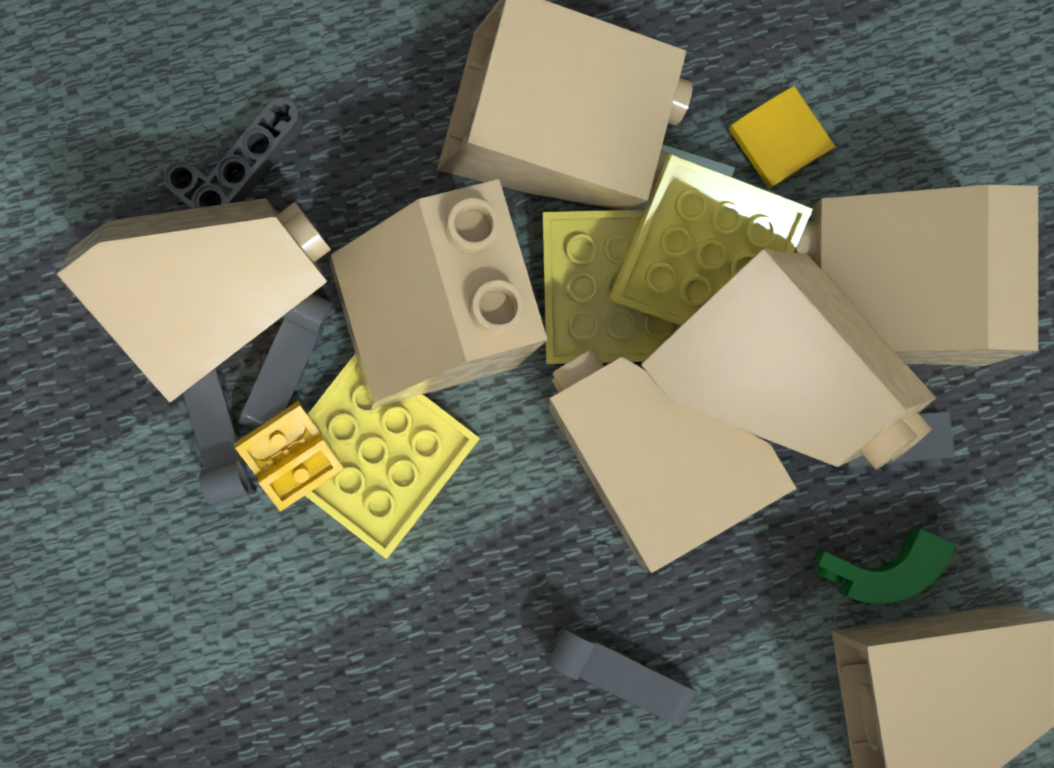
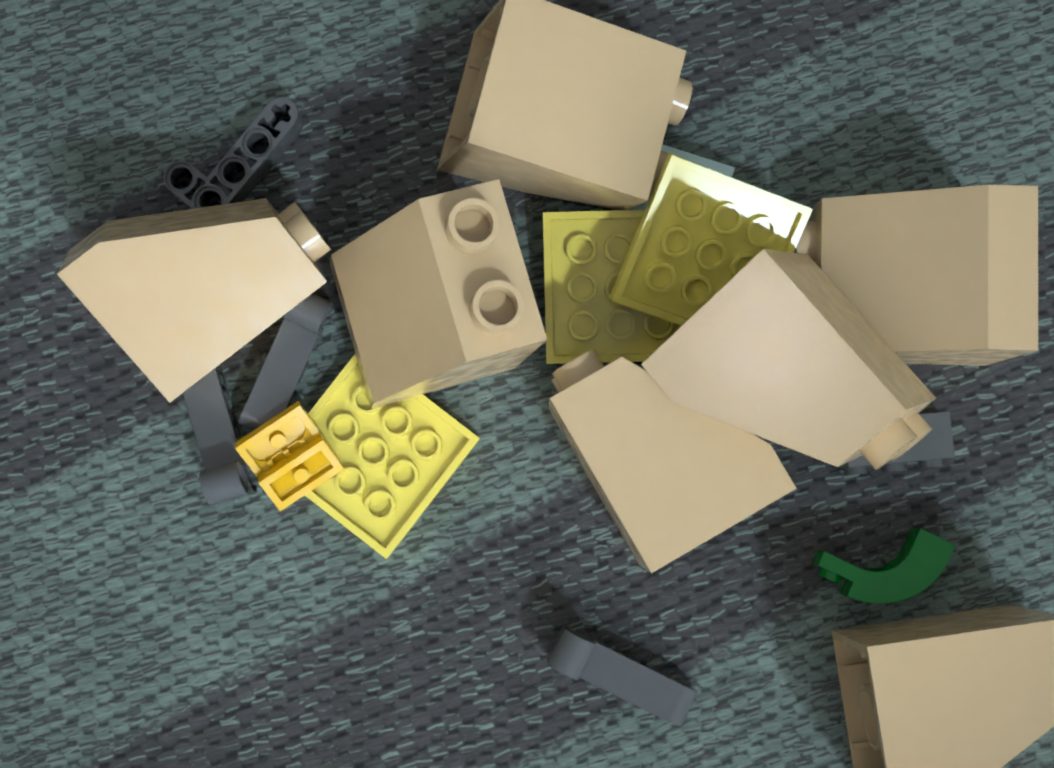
yellow slope [728,86,836,189] -> none

